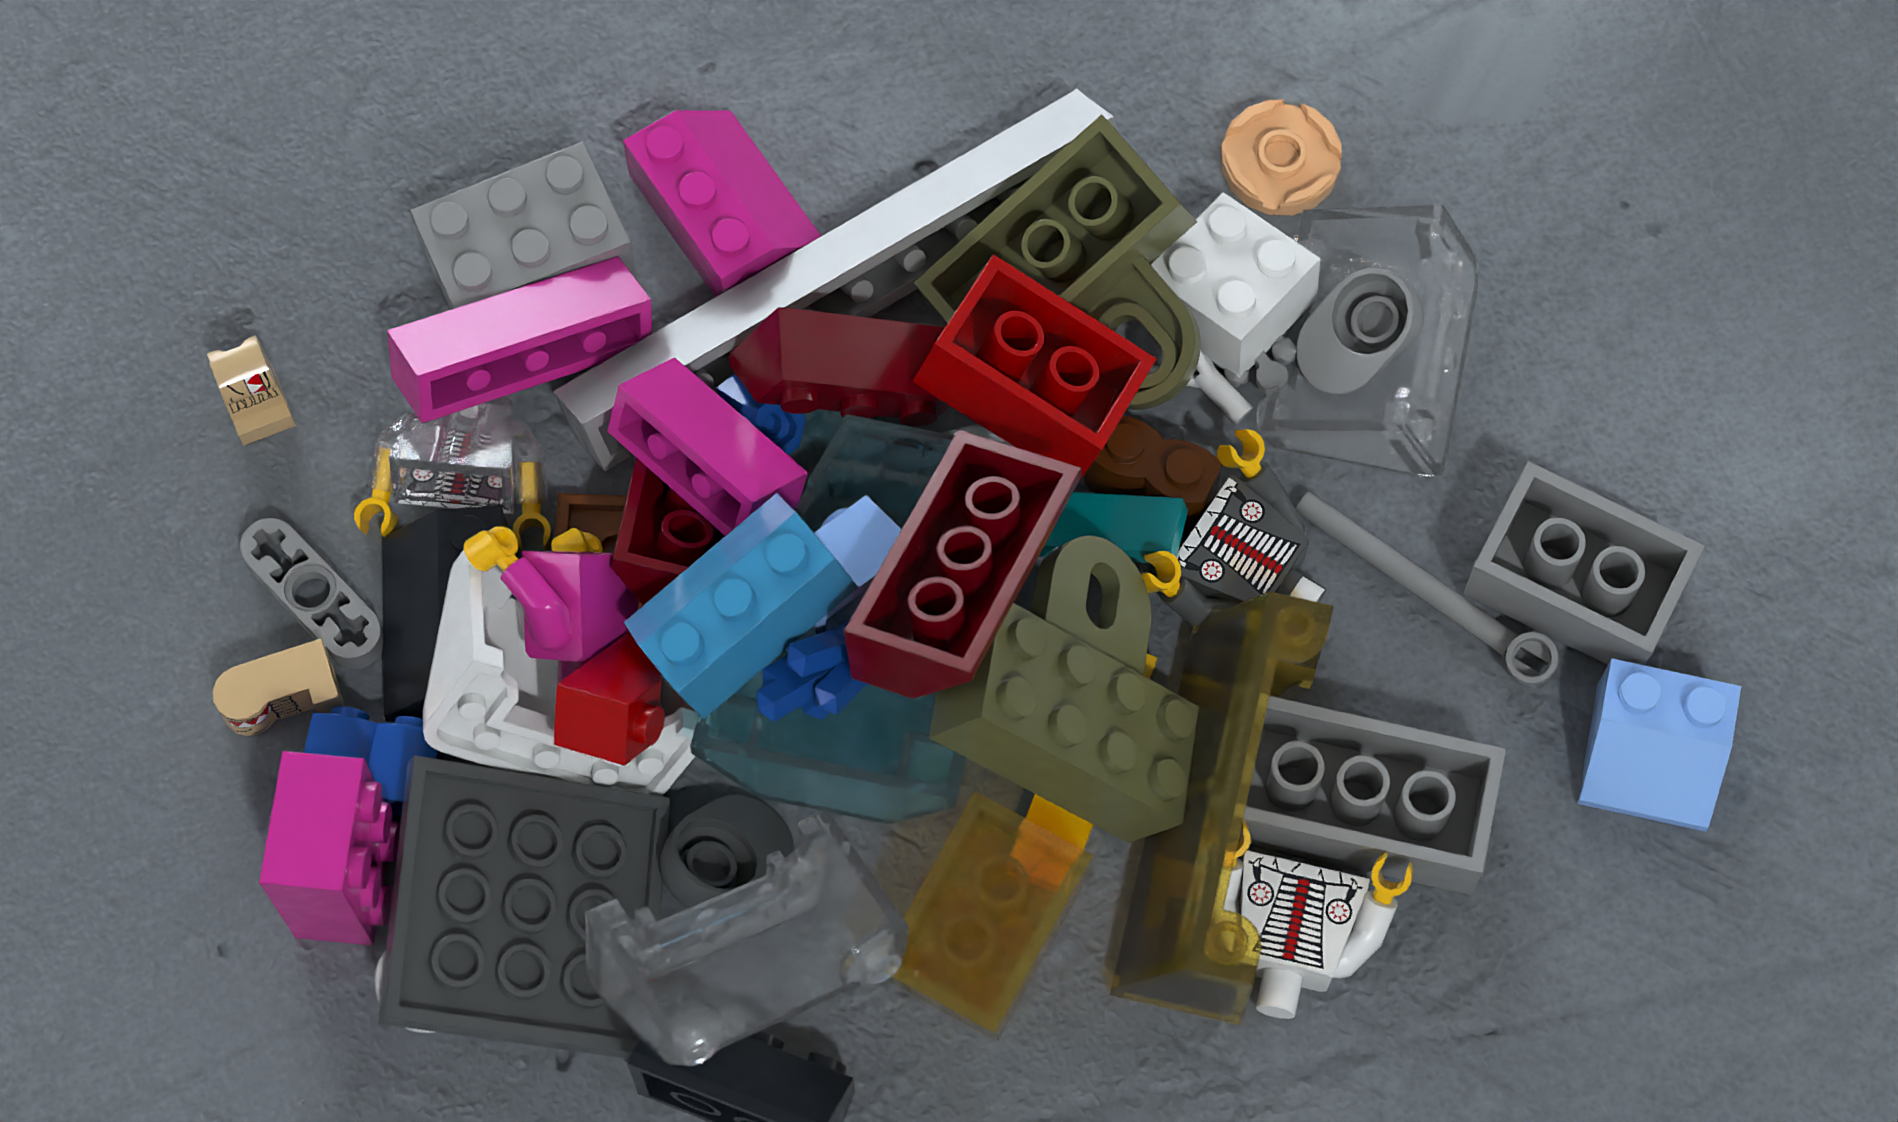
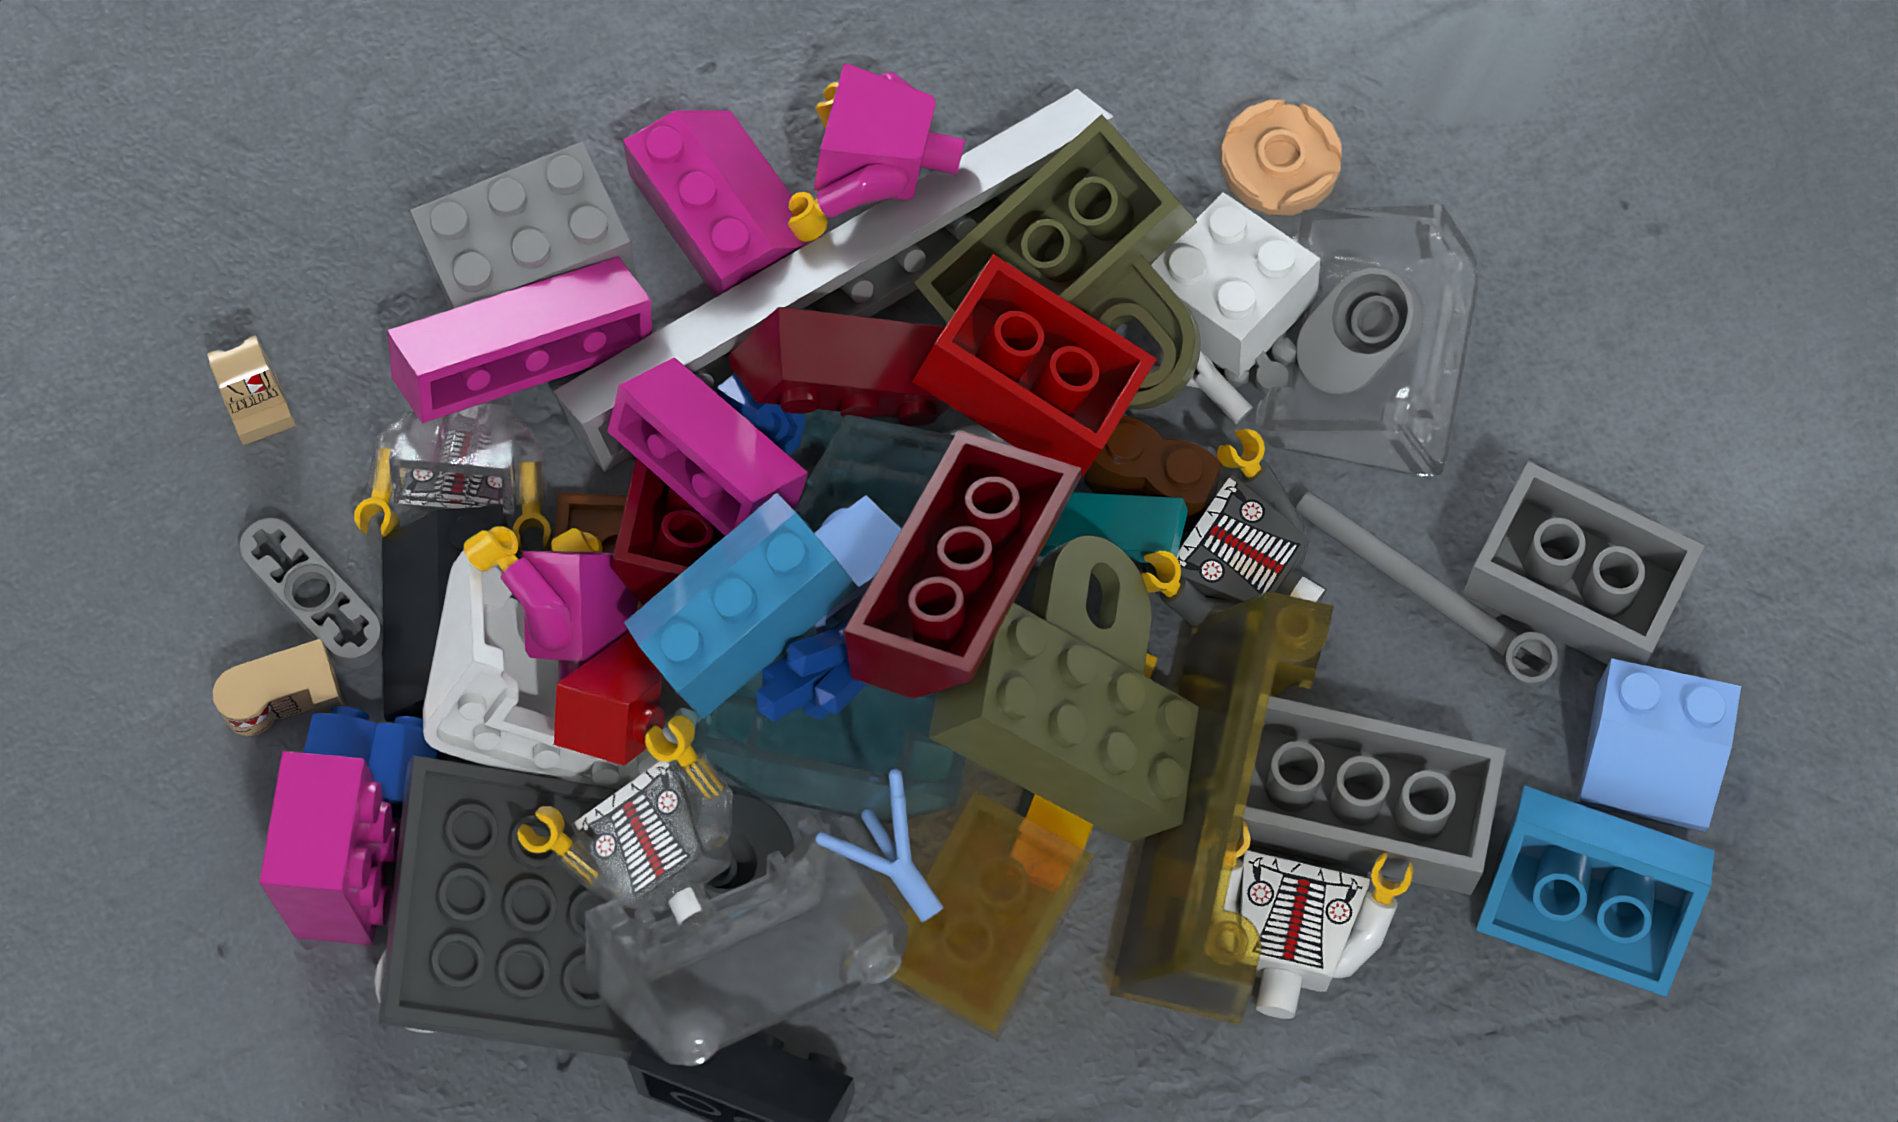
none -> torso [518,715,733,930]
none -> dark pink torso [788,64,965,242]
none -> light blue plant [816,769,944,923]
none -> dark azure slope [1475,786,1715,997]

